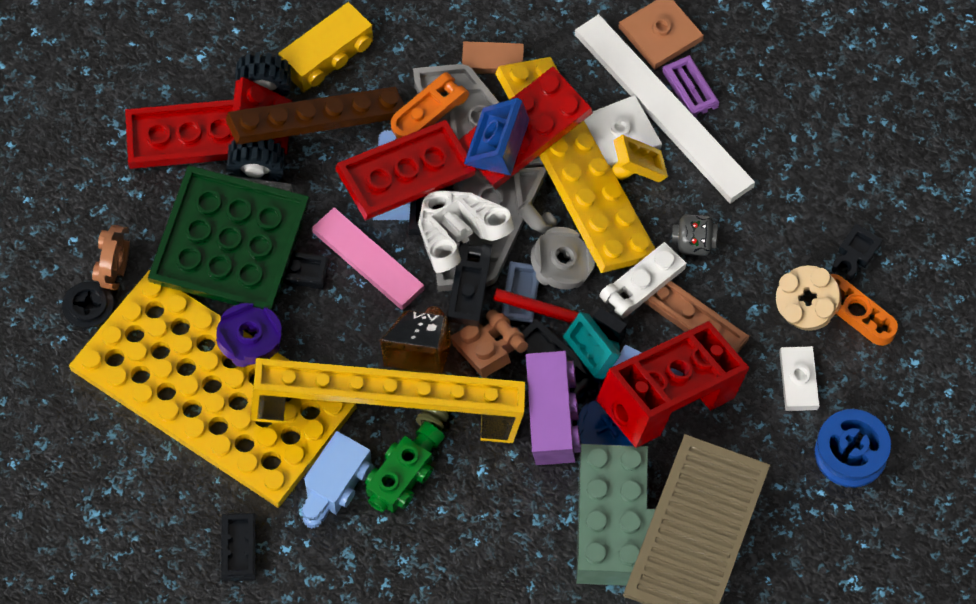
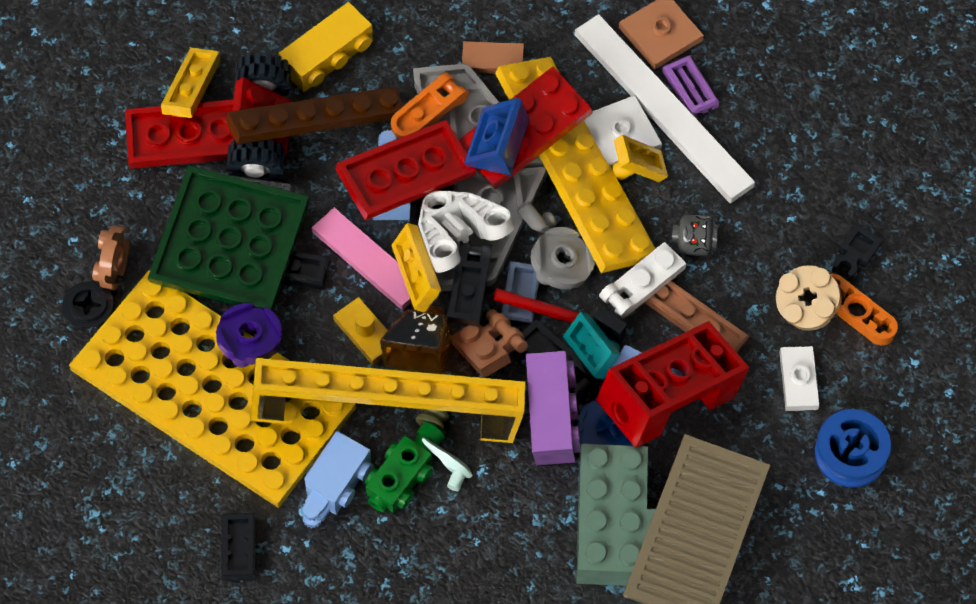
none -> yellow plate [161,47,221,118]
none -> yellow tile [333,297,398,366]
none -> yellow plate [391,223,441,313]
none -> light aqua bar [422,437,473,491]

